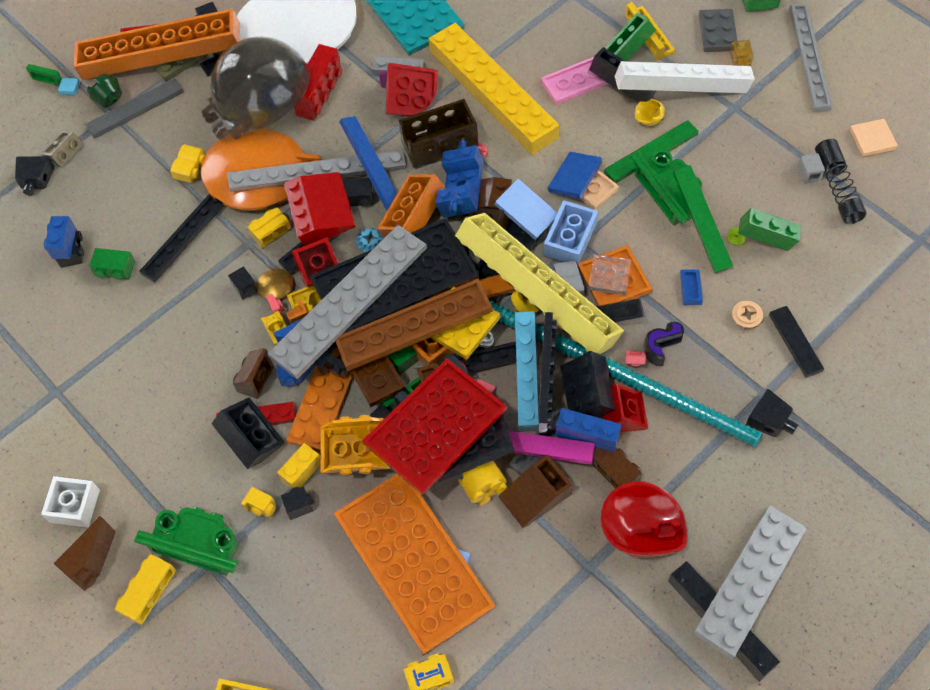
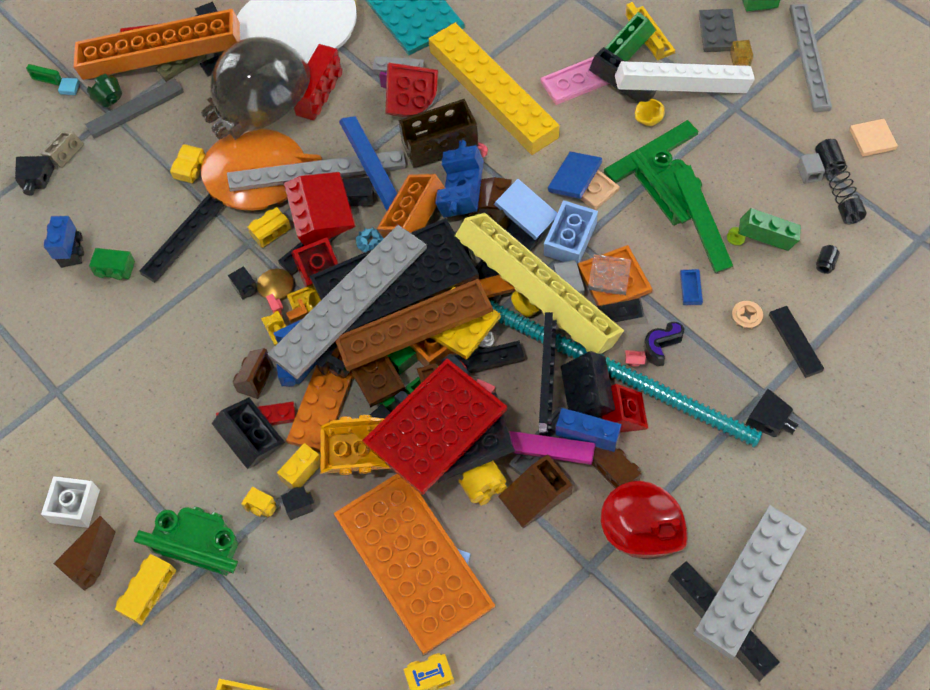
medium azure brick [515,311,539,432] -> none
none -> black brick [816,245,840,274]

